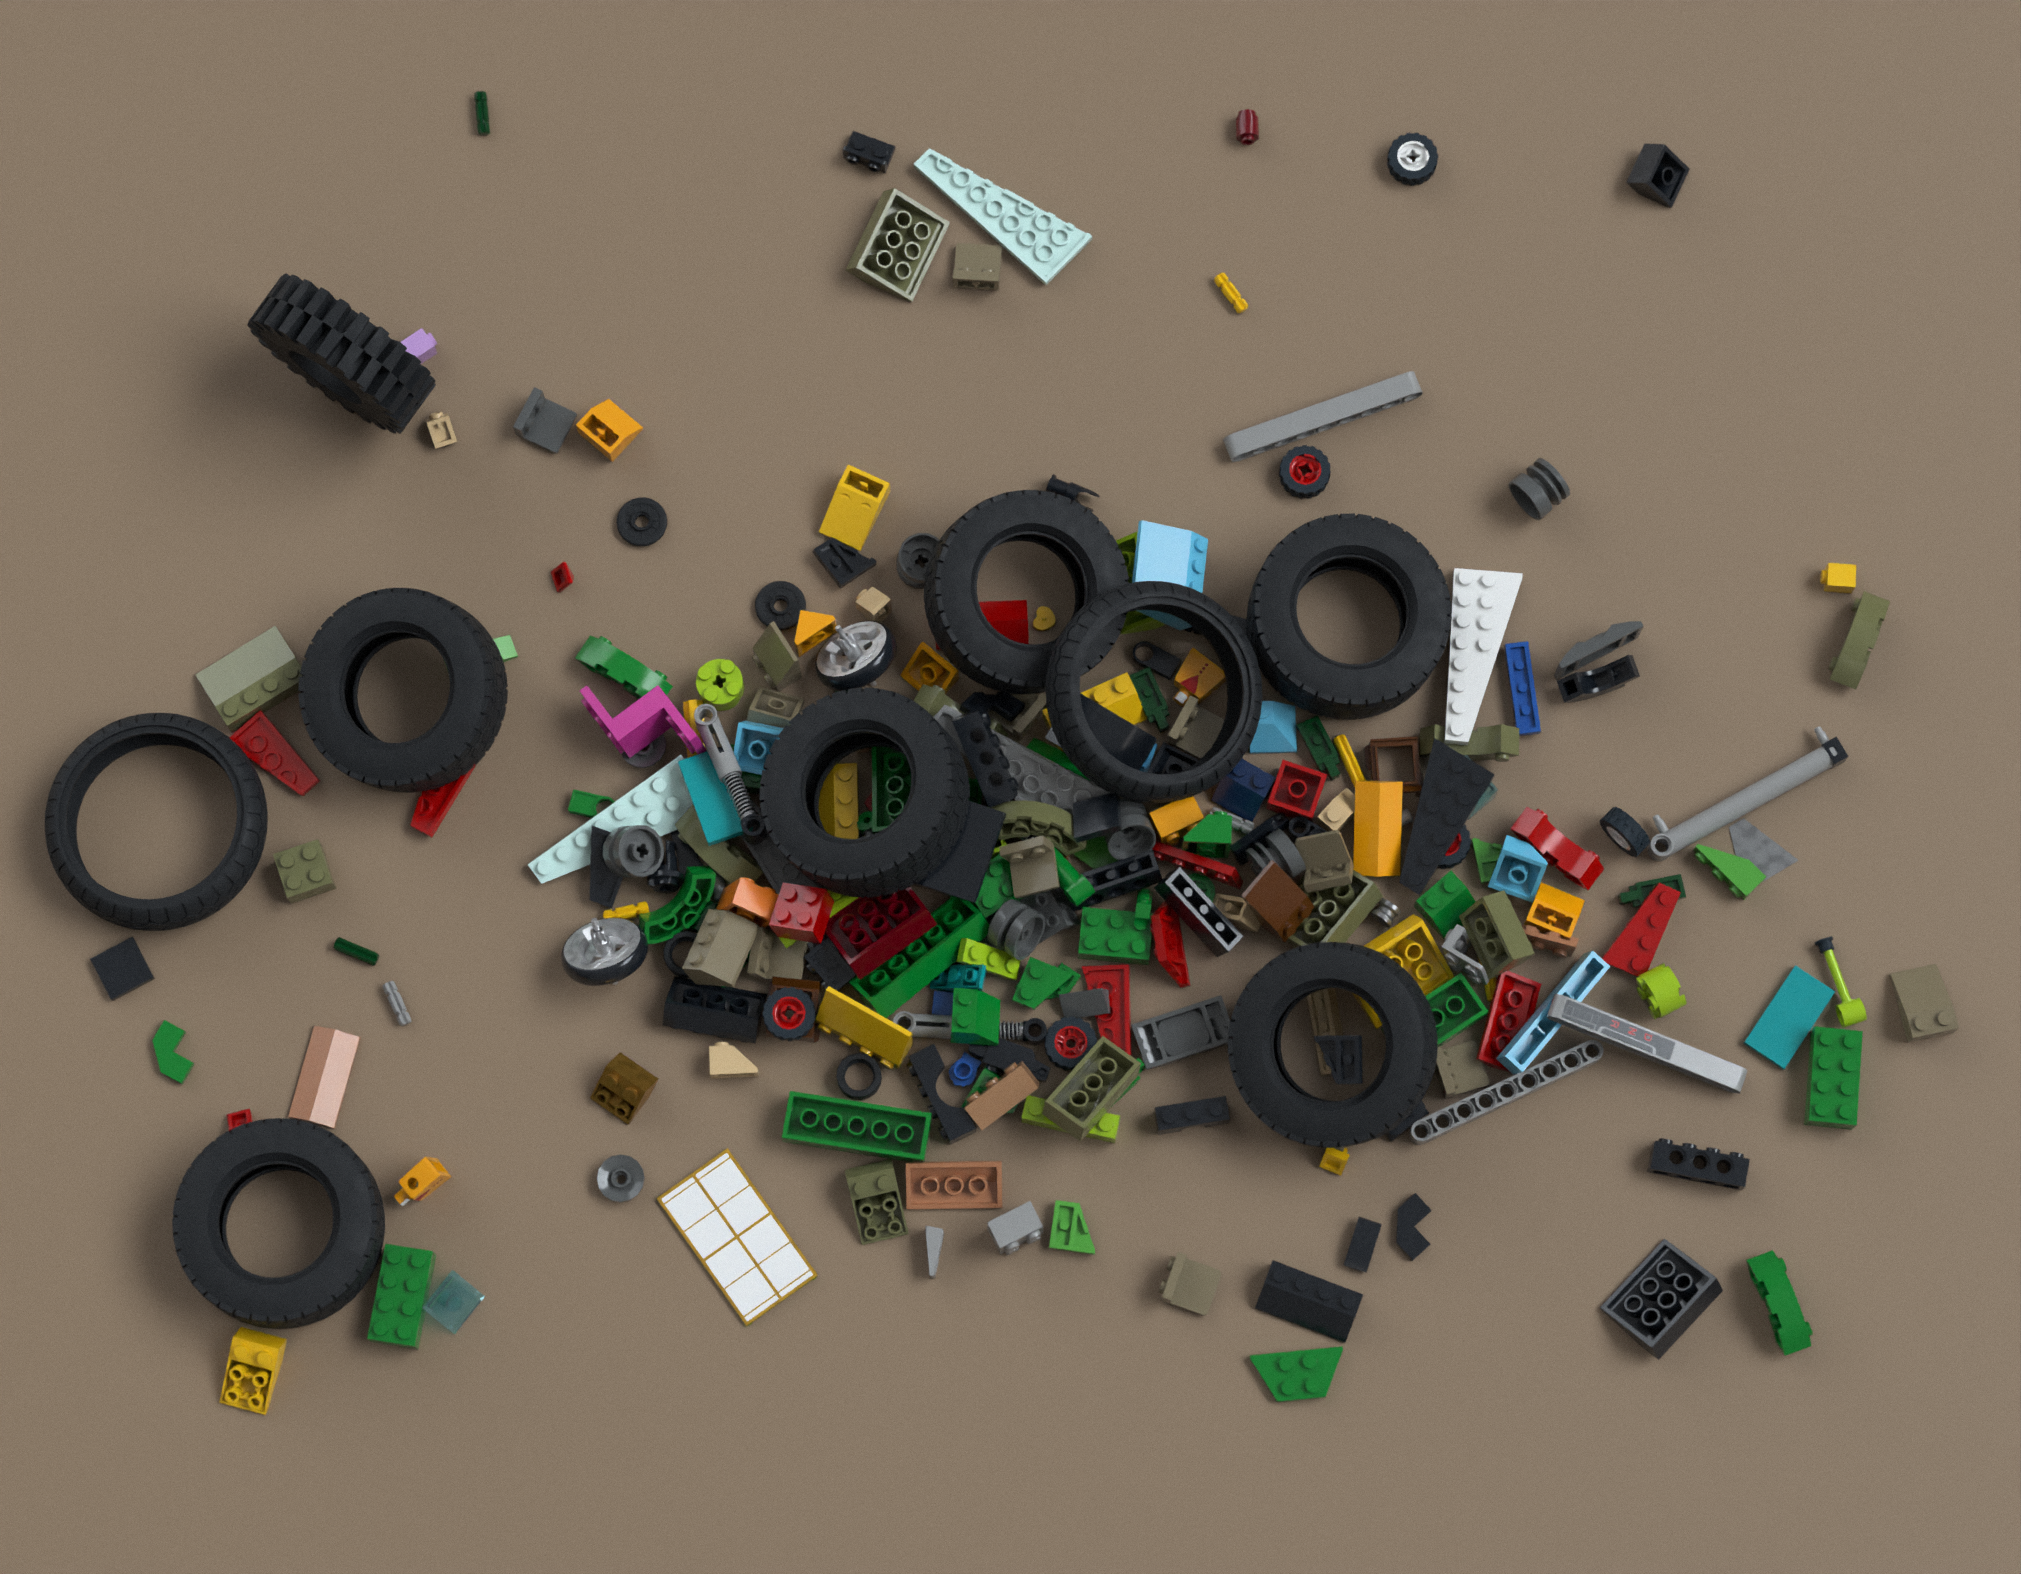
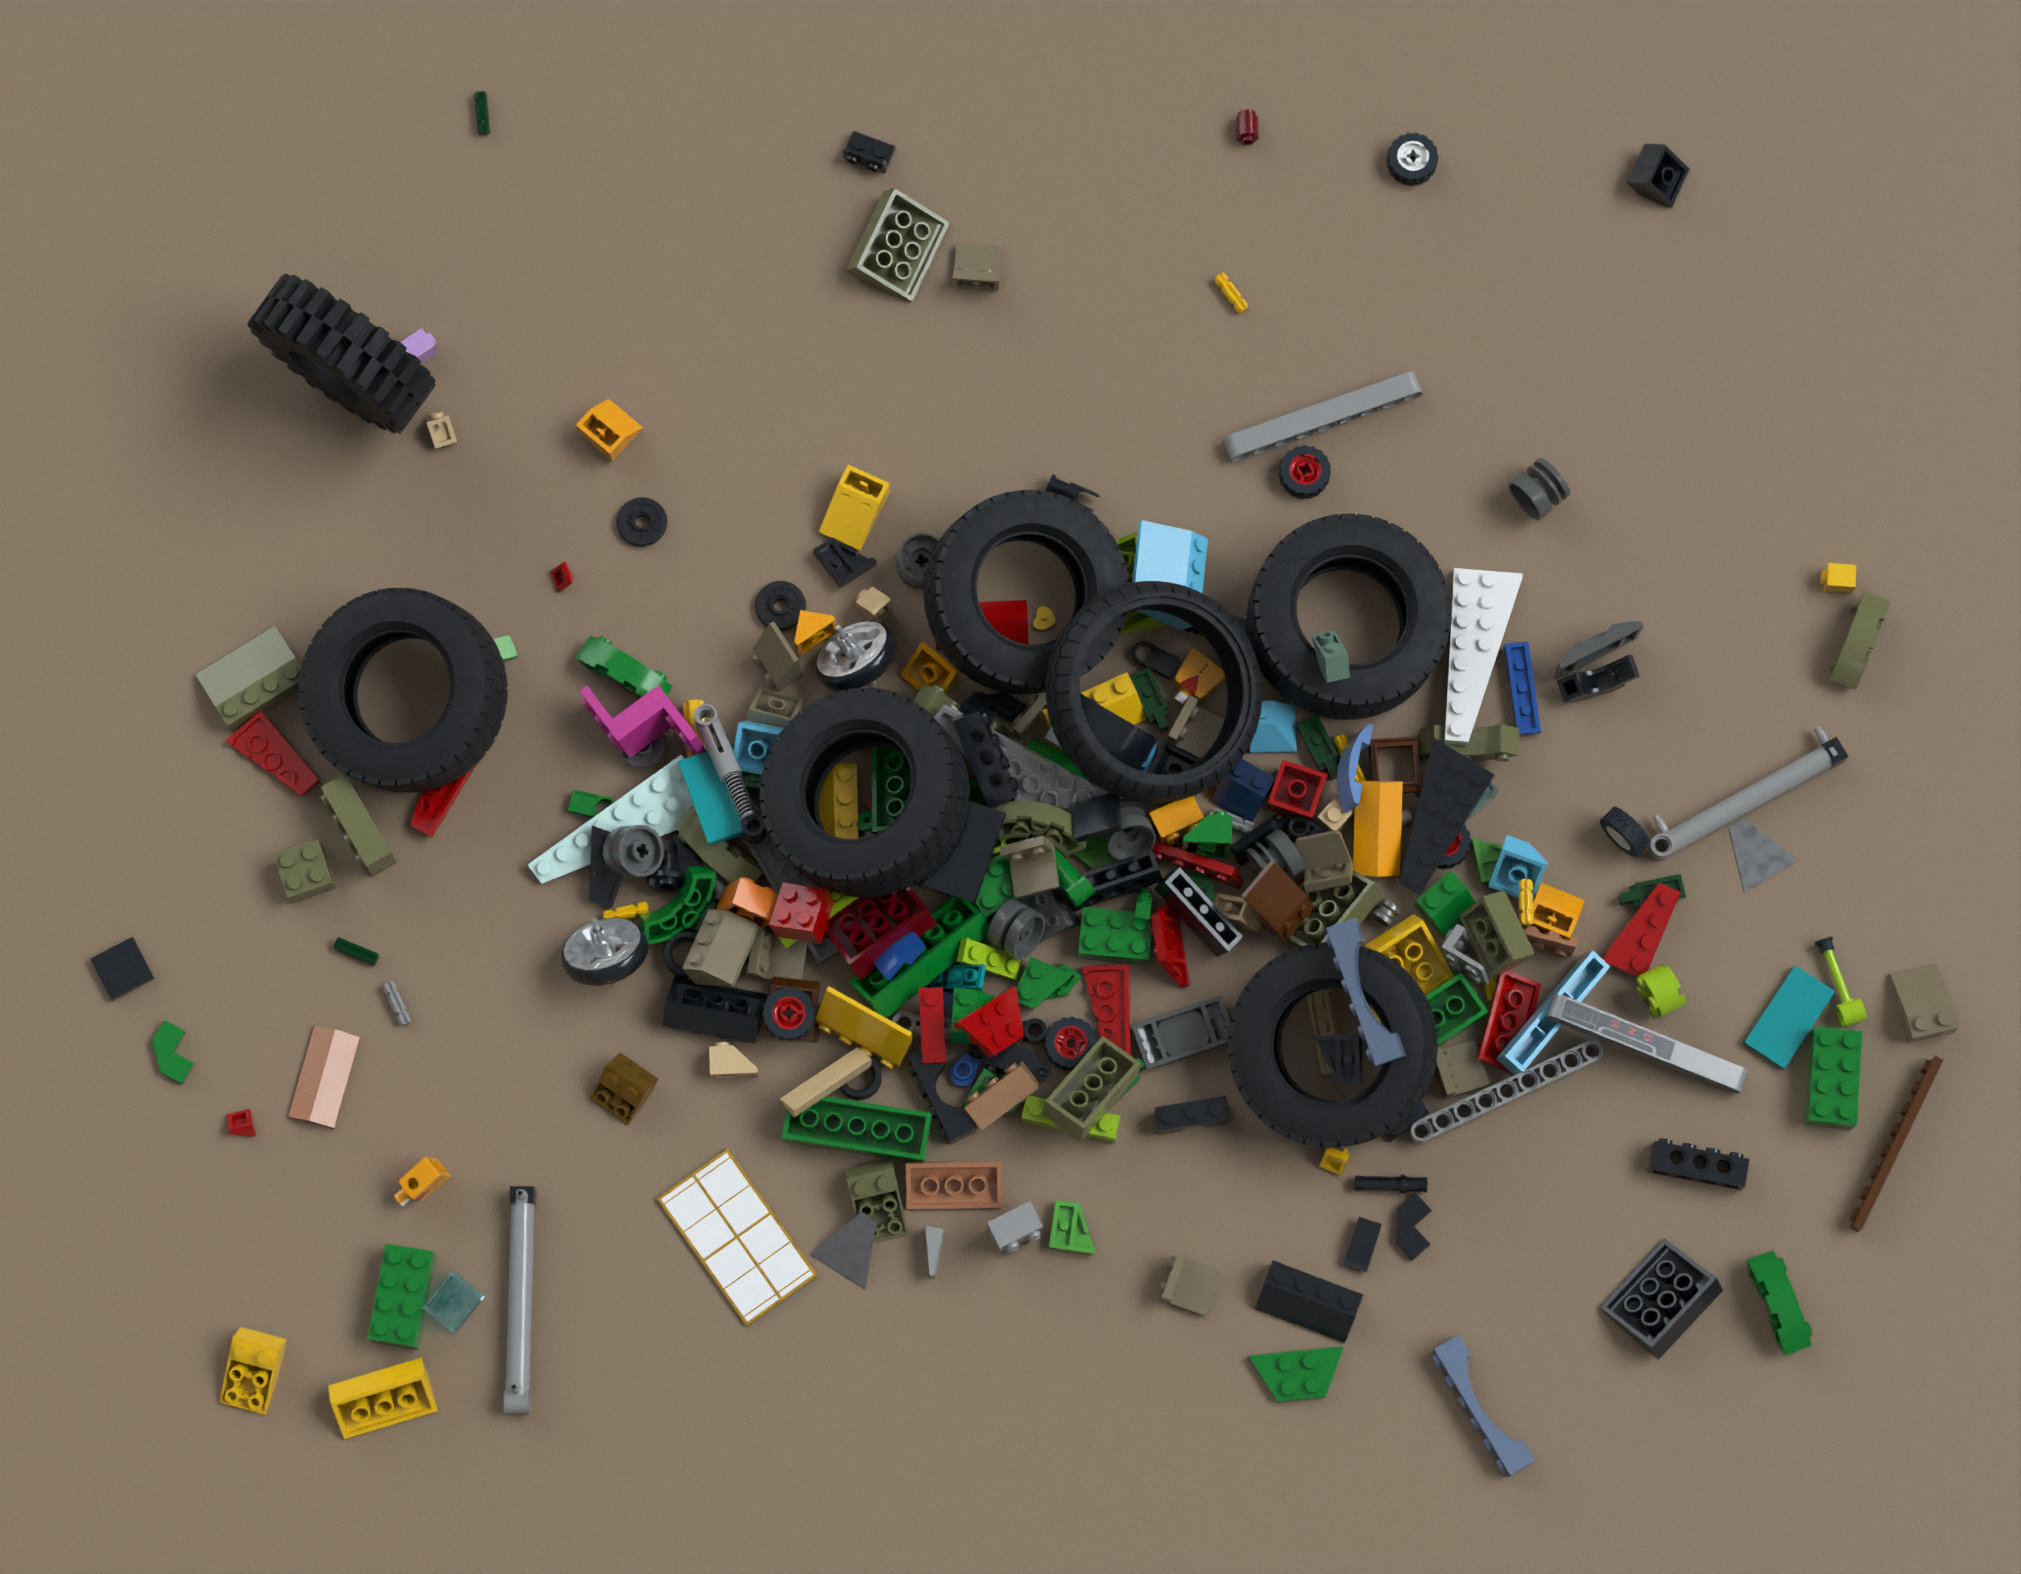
black tyre [45,713,268,931] -> none
black tyre [172,1118,385,1329] -> none
dark grey bracket [513,387,577,454] -> none
dark grey dish [597,1154,645,1202] -> none
lime brick [696,659,744,711] -> none
black bracket [804,938,856,992] -> none
light aqua wing [914,148,1092,285] -> none
dark grey slope [1059,988,1110,1018] -> none
red brick [1510,807,1605,890] -> none
bright green slope [1693,844,1766,900] -> none
none -> olive brick [320,774,397,876]
none -> yellow slope [328,1357,438,1439]
none -> light grey piece [504,1186,537,1414]
none -> tan slope [780,1047,871,1117]
none -> flat silver sticker [810,1212,877,1289]
none -> blue slope [874,932,926,980]
none -> red slope [919,987,946,1064]
none -> red wing [953,986,1024,1058]
none -> sand green slope [1312,631,1350,683]
none -> sand blue arch [1325,918,1406,1066]
none -> medium blue slope [1337,724,1373,813]
none -> black pin [1355,1175,1427,1194]
none -> sand blue arch [1431,1334,1535,1477]
none -> yellow axle [1519,879,1533,926]
none -> reddish brown plate [1849,1056,1943,1232]

